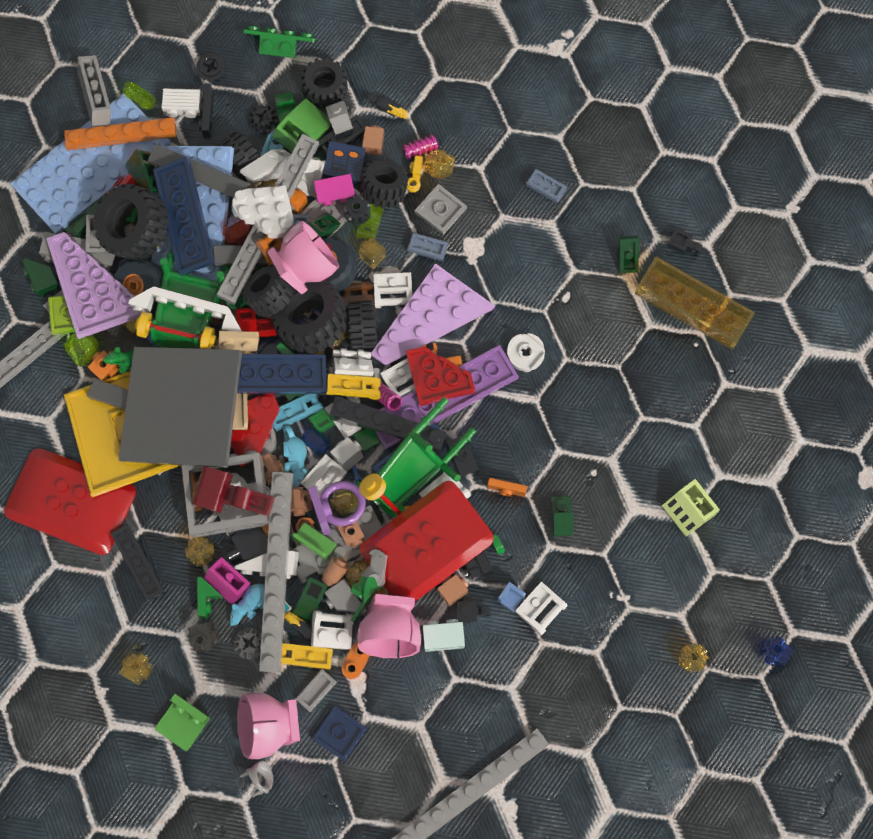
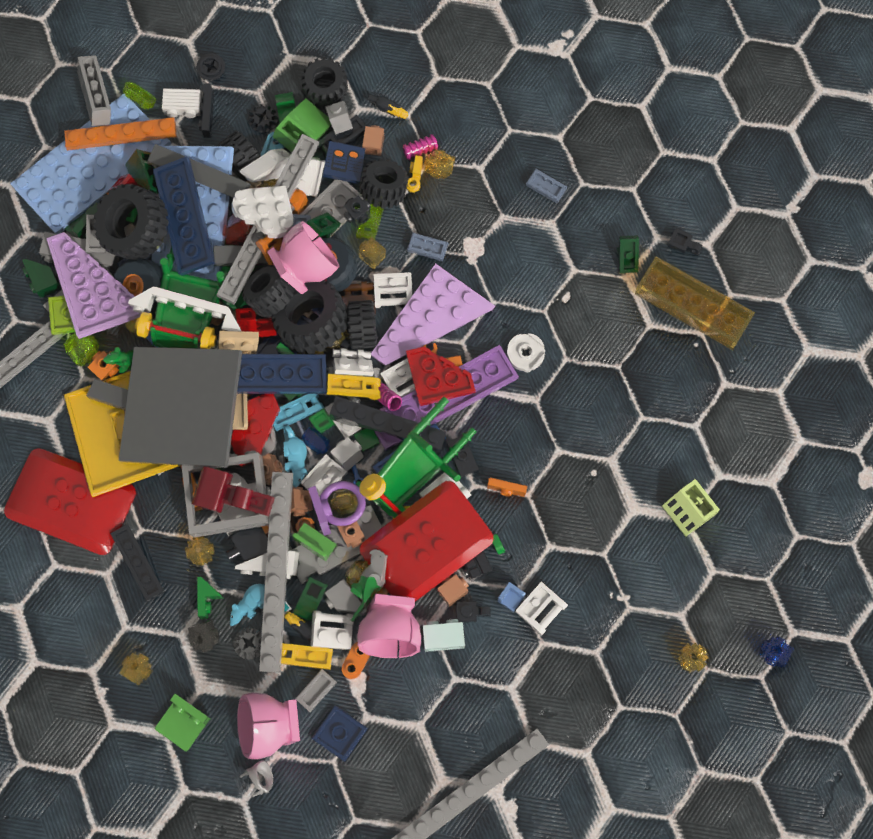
dark pink brick [204,557,251,605] -> none
green bracket [243,26,317,58] -> none
dark pink brick [314,174,355,206] -> none
nougat brick [321,557,348,587] -> none
light grey plate [415,184,467,235] -> none
dark green slope [551,496,574,537] -> none

